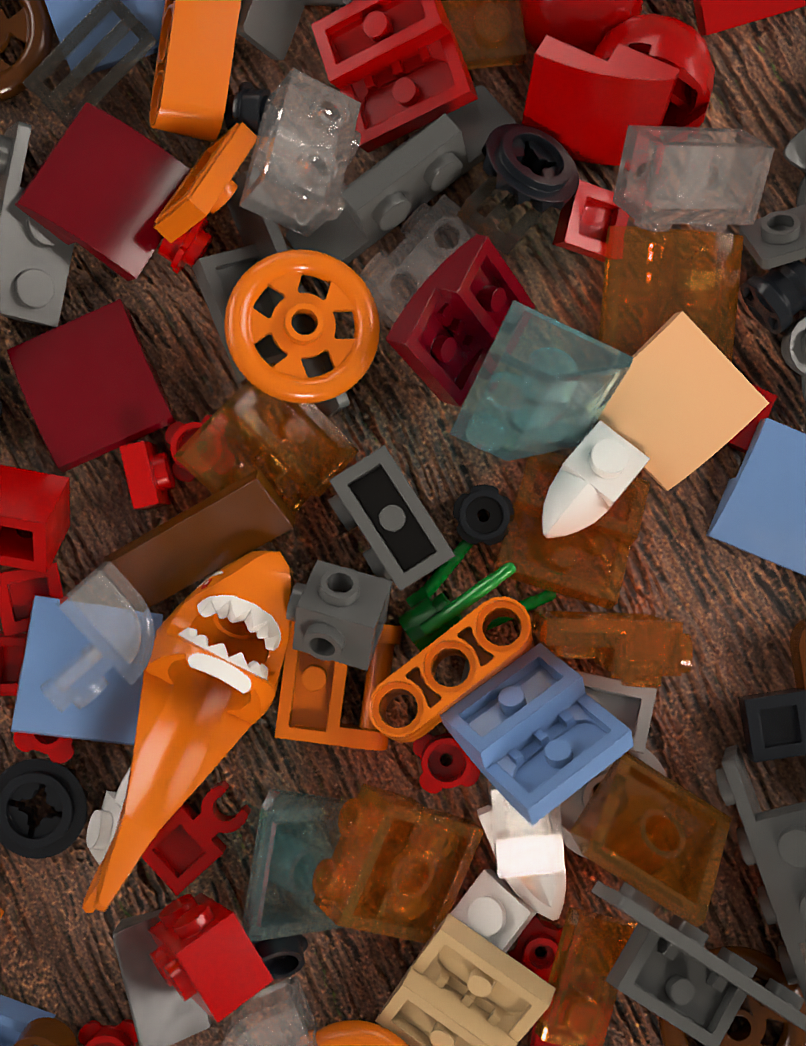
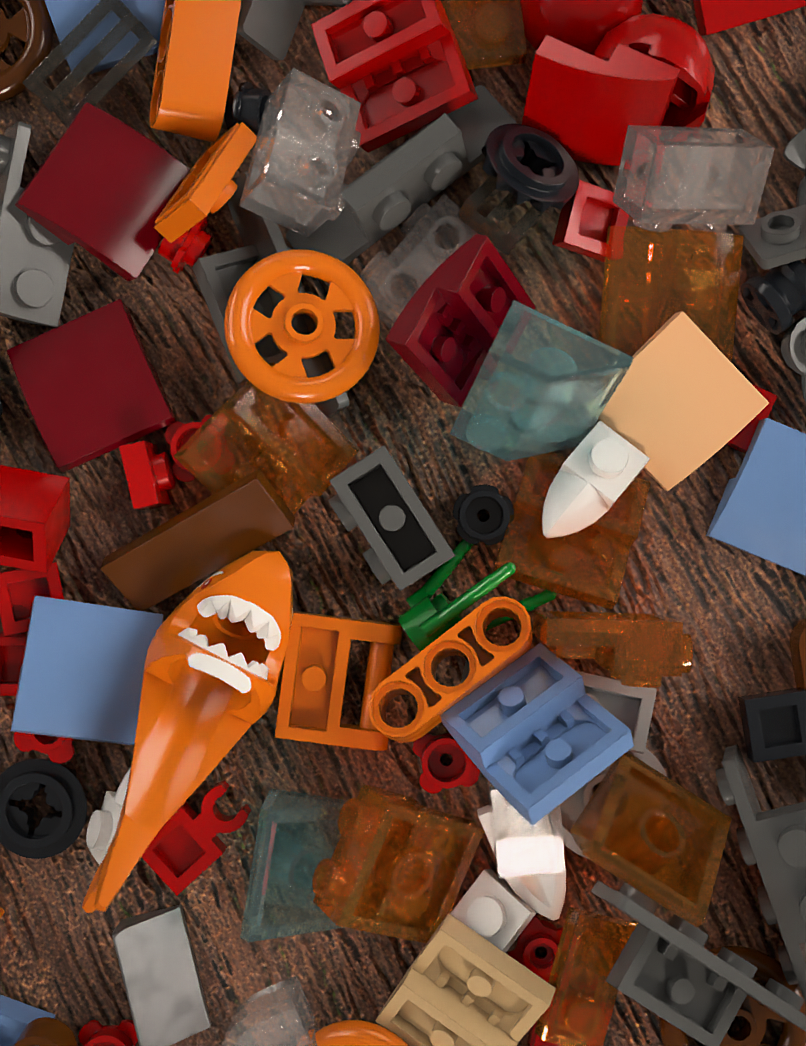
clear brick [40,561,154,713] -> none
red brick [148,893,274,1023] -> none
black plate [250,921,308,980] -> none
dark grey brick [286,560,392,671] -> none

